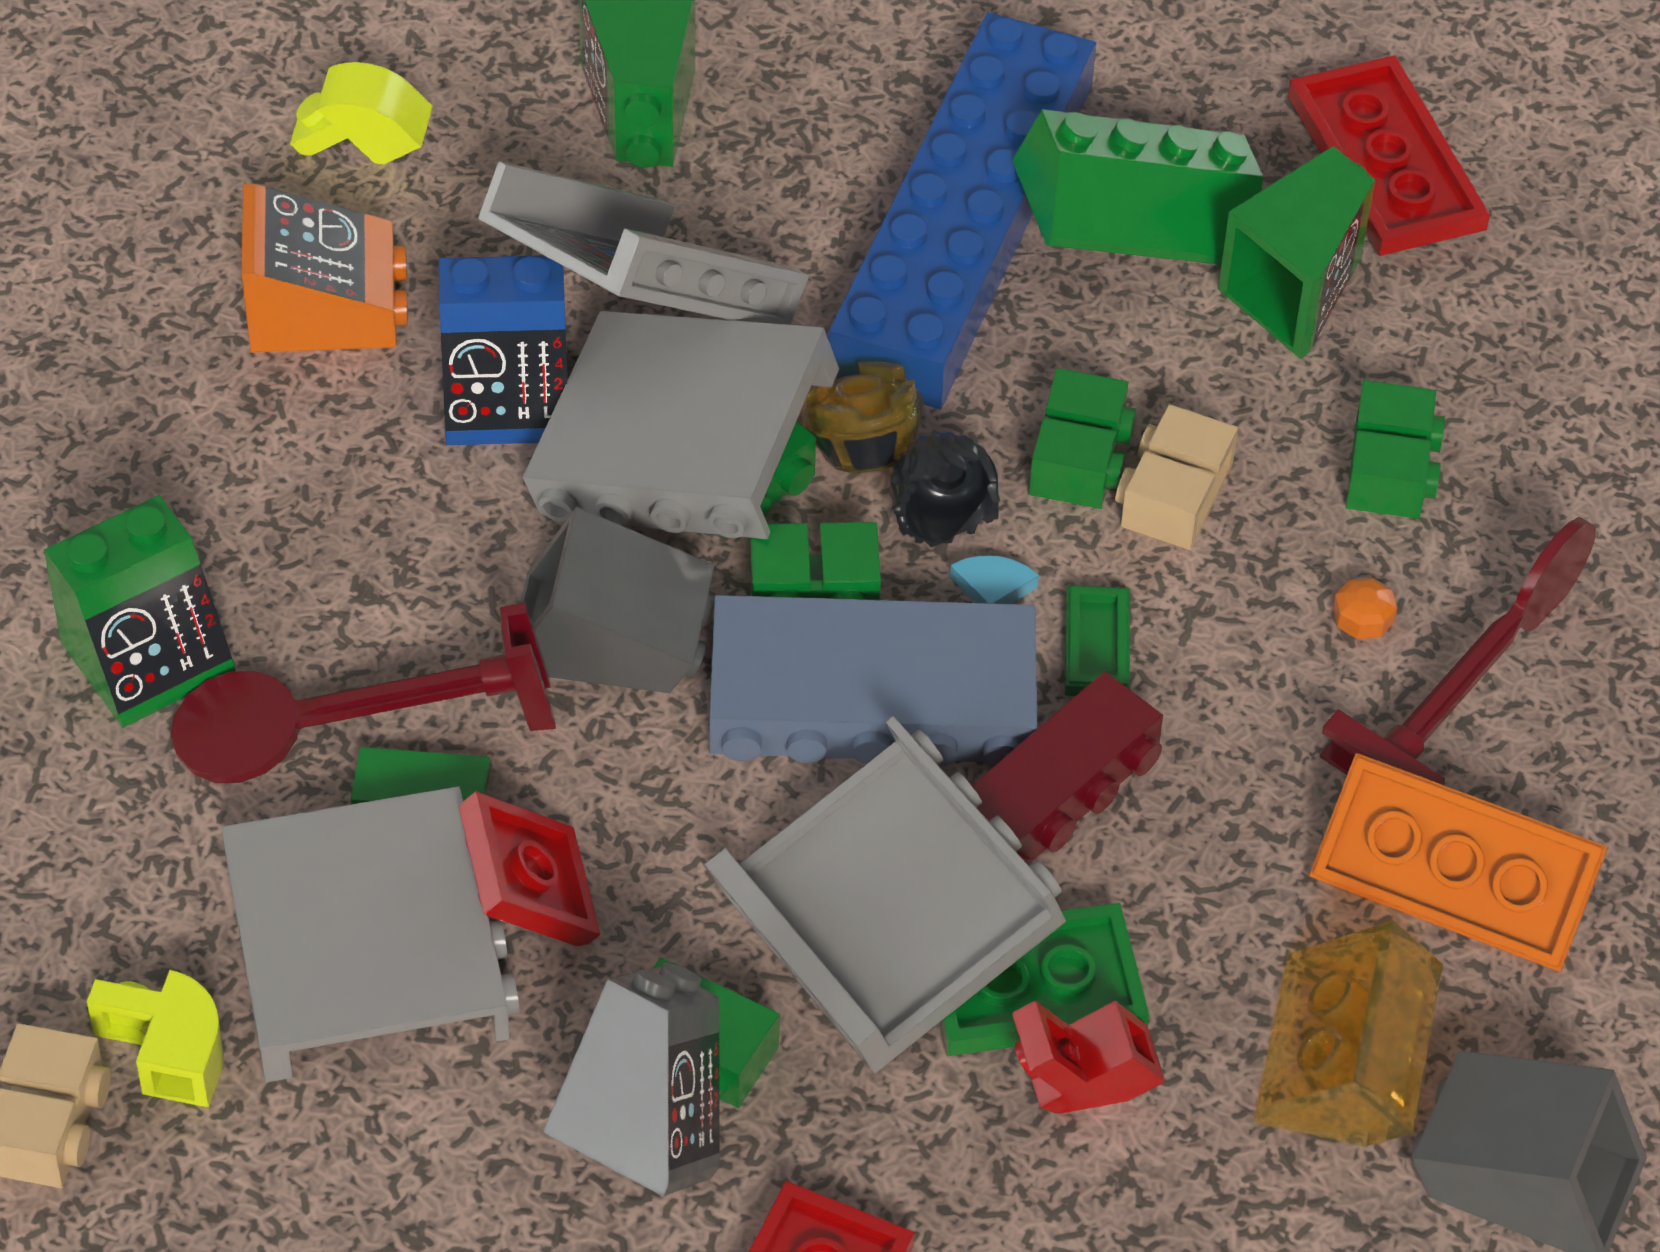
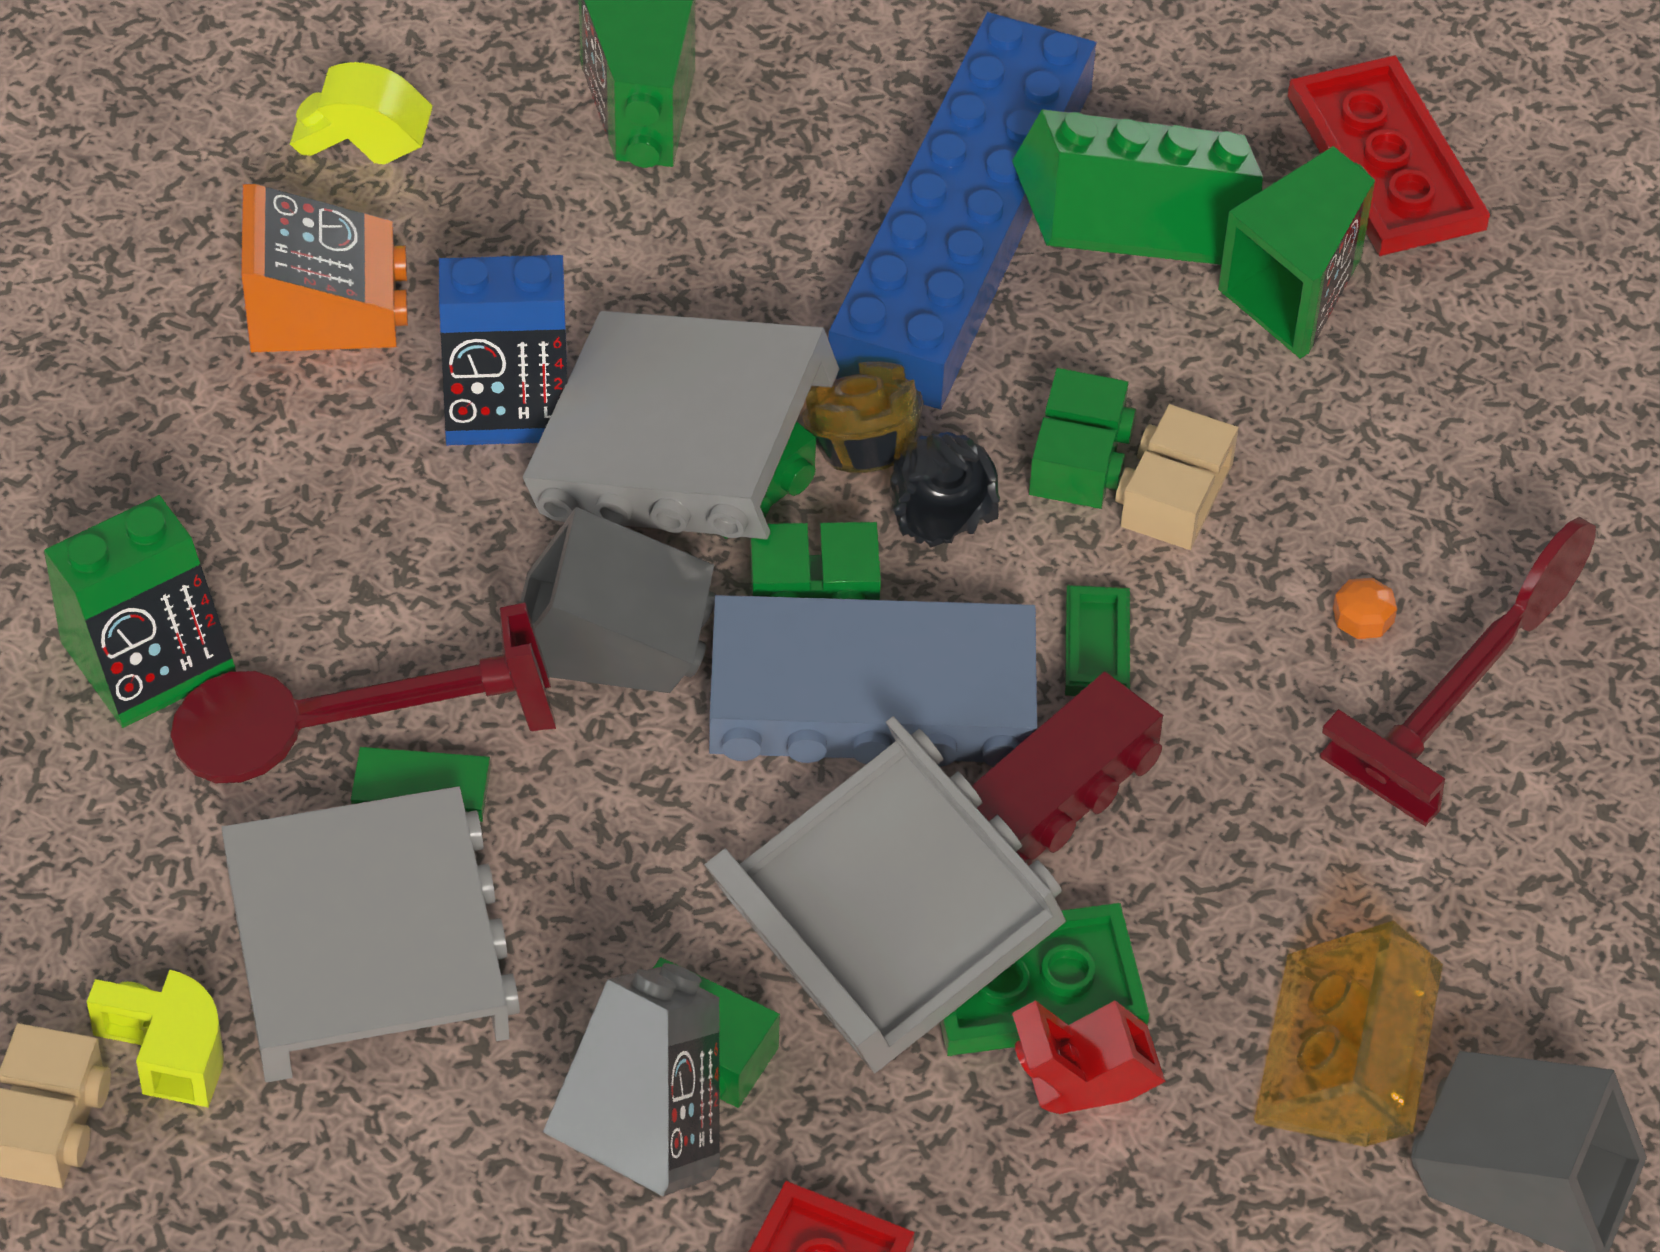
red plate [459,791,601,946] -> none
light grey panel [478,161,809,325] -> none
medium azure tile [950,555,1039,604] -> none
orange tile [1309,753,1608,973] -> none
green piece [1346,380,1445,519] -> none

